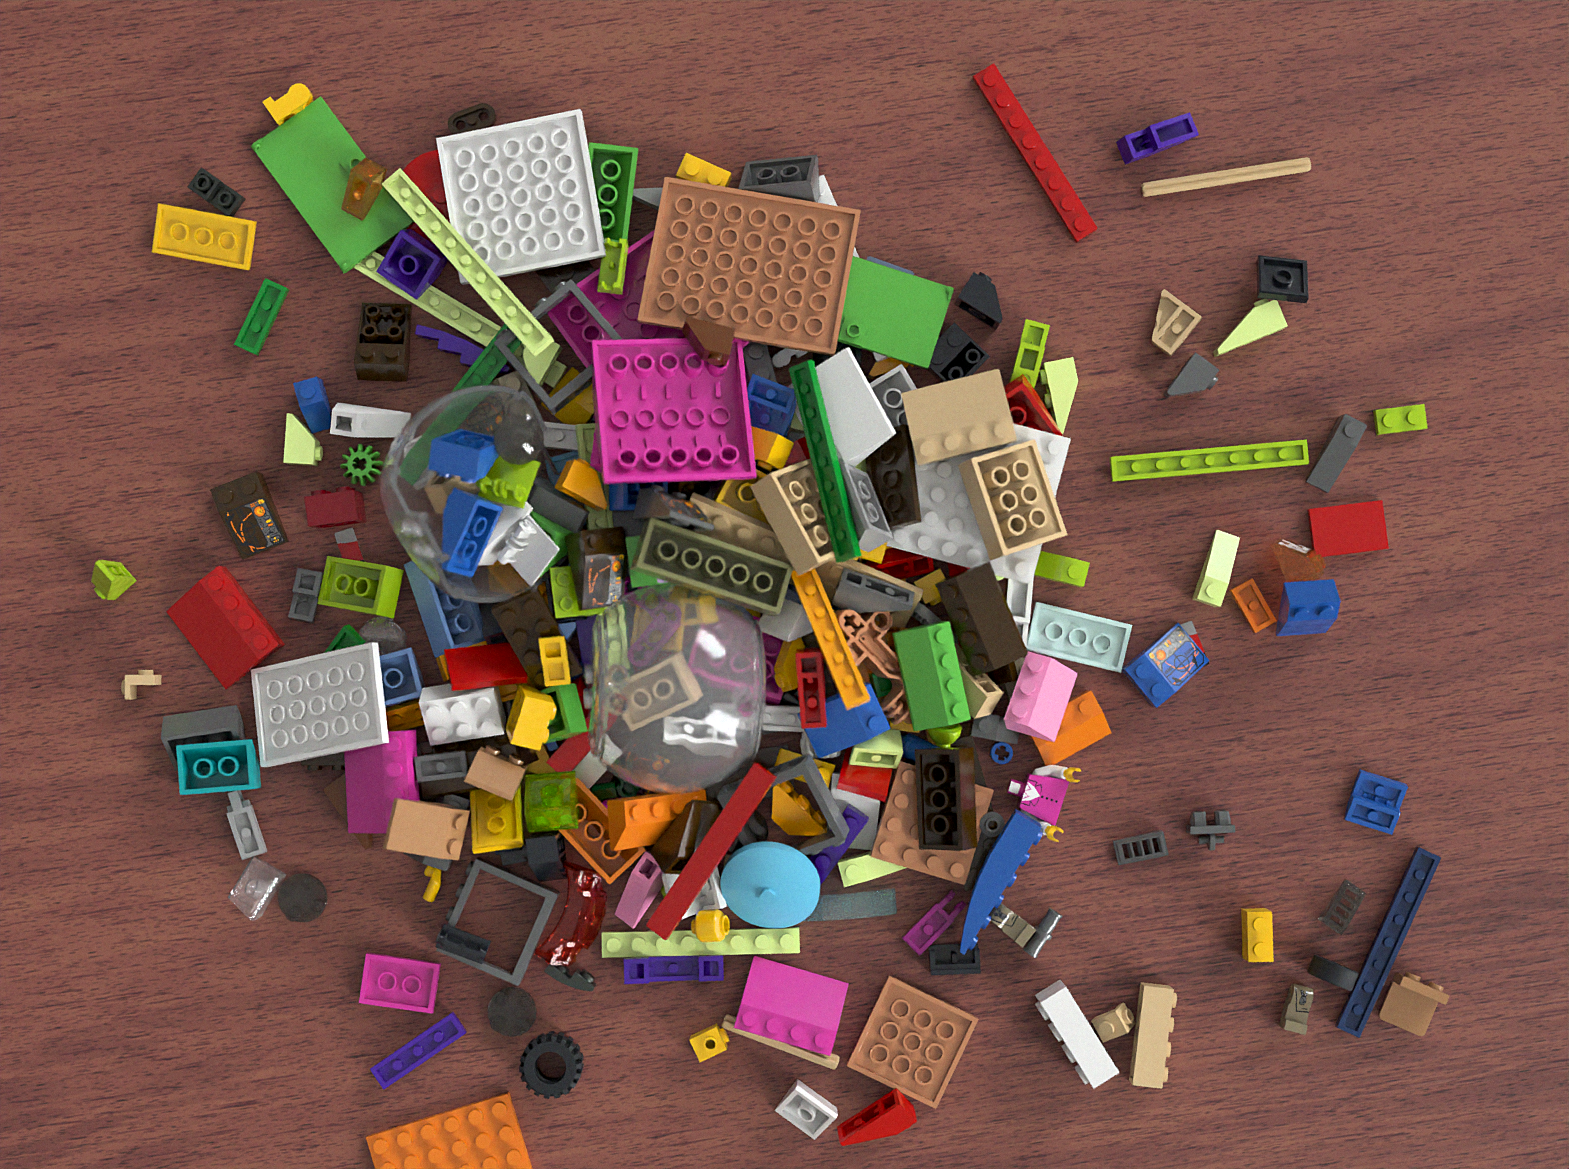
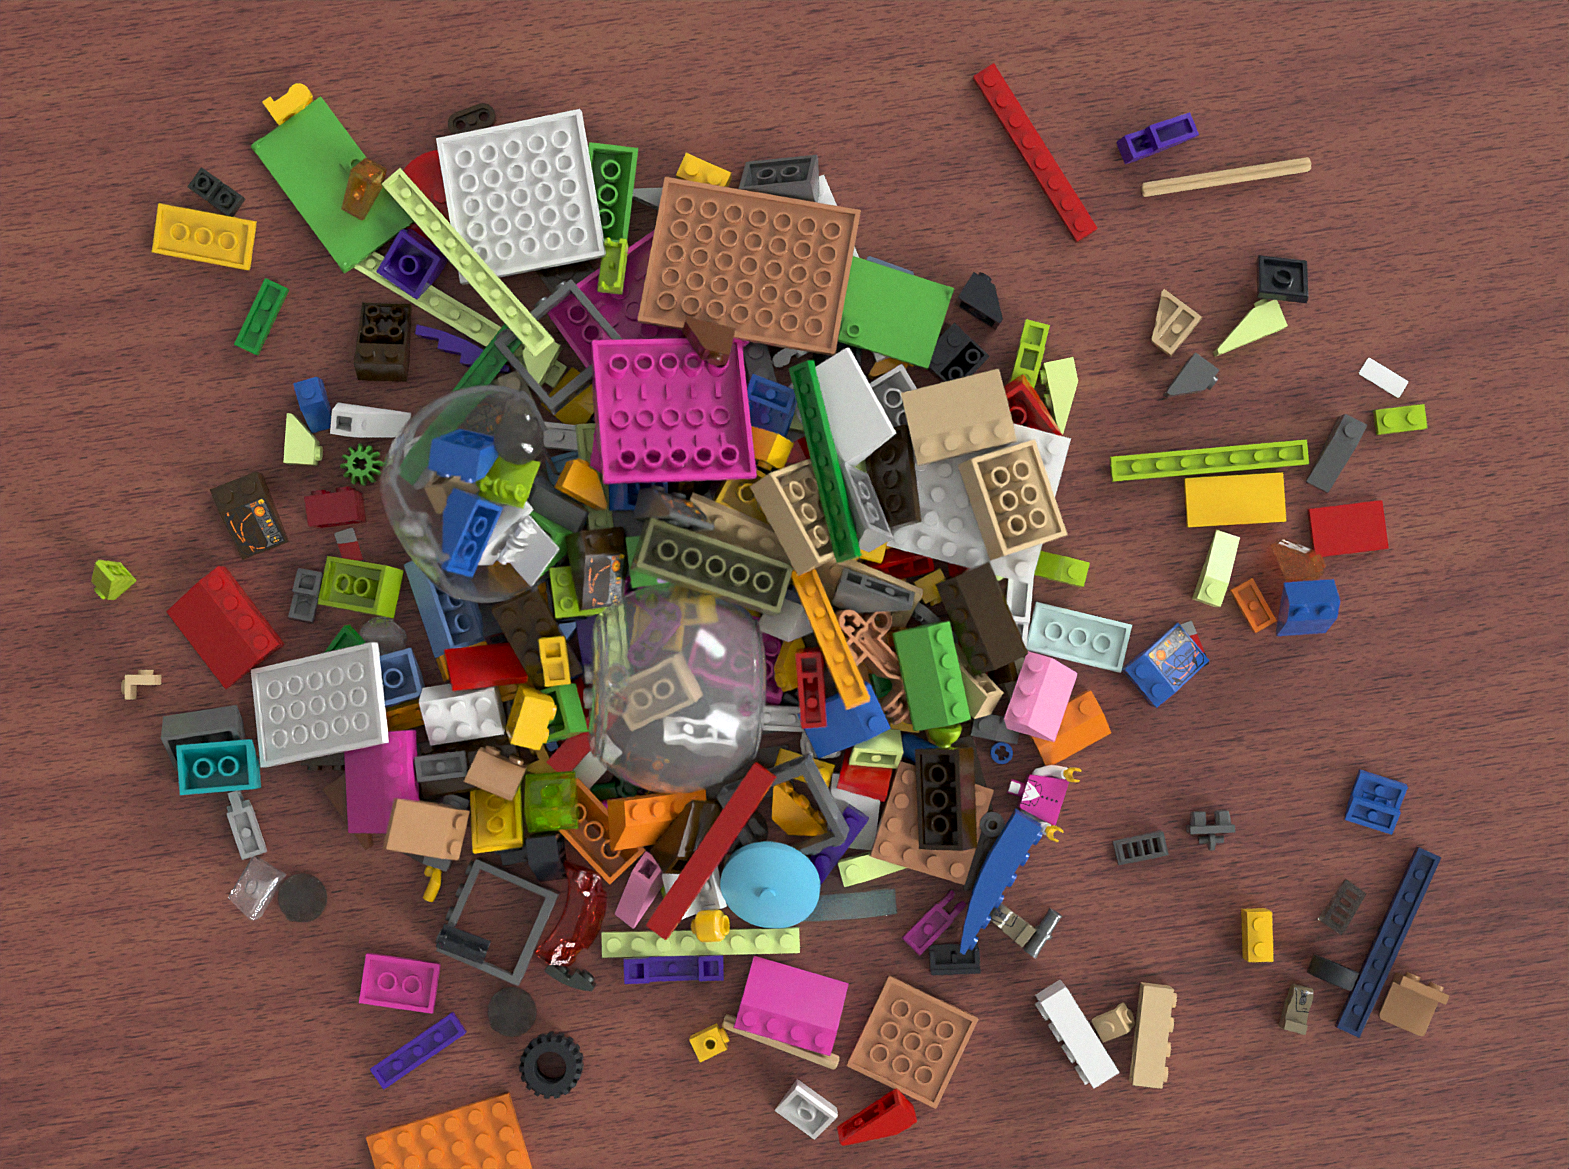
none -> yellow tile [1184,472,1286,528]
none -> white sticker [1359,358,1408,398]

